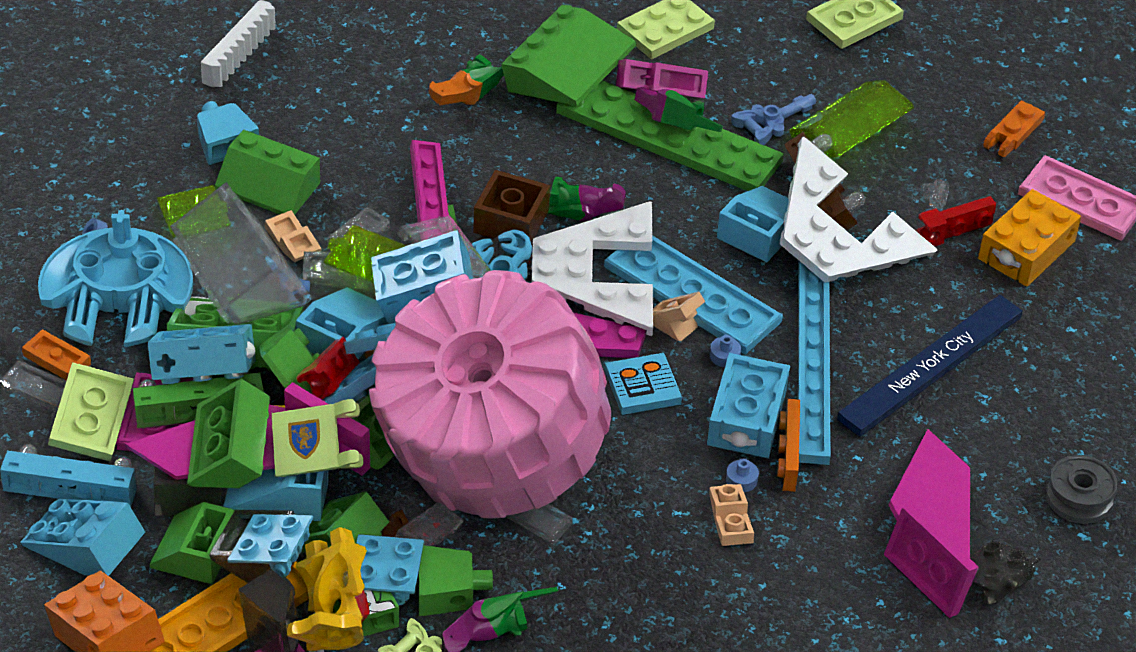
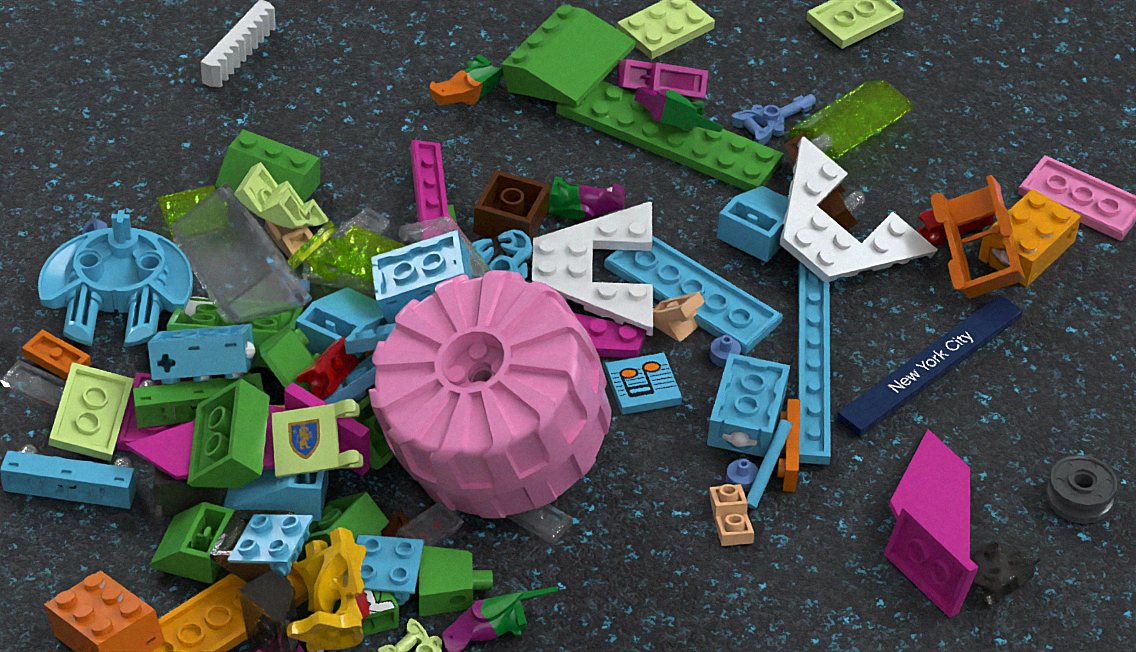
medium azure slope [20,498,145,576] -> none
medium azure torso [197,101,259,165] -> none
clear tile [920,179,949,209] -> none
orange hinge [983,100,1045,157] -> none
none -> yellowish green slope [234,162,329,229]
none -> clear neon green tile [287,220,347,281]
none -> medium azure bar [747,419,792,509]
none -> orange piece [931,175,1026,299]

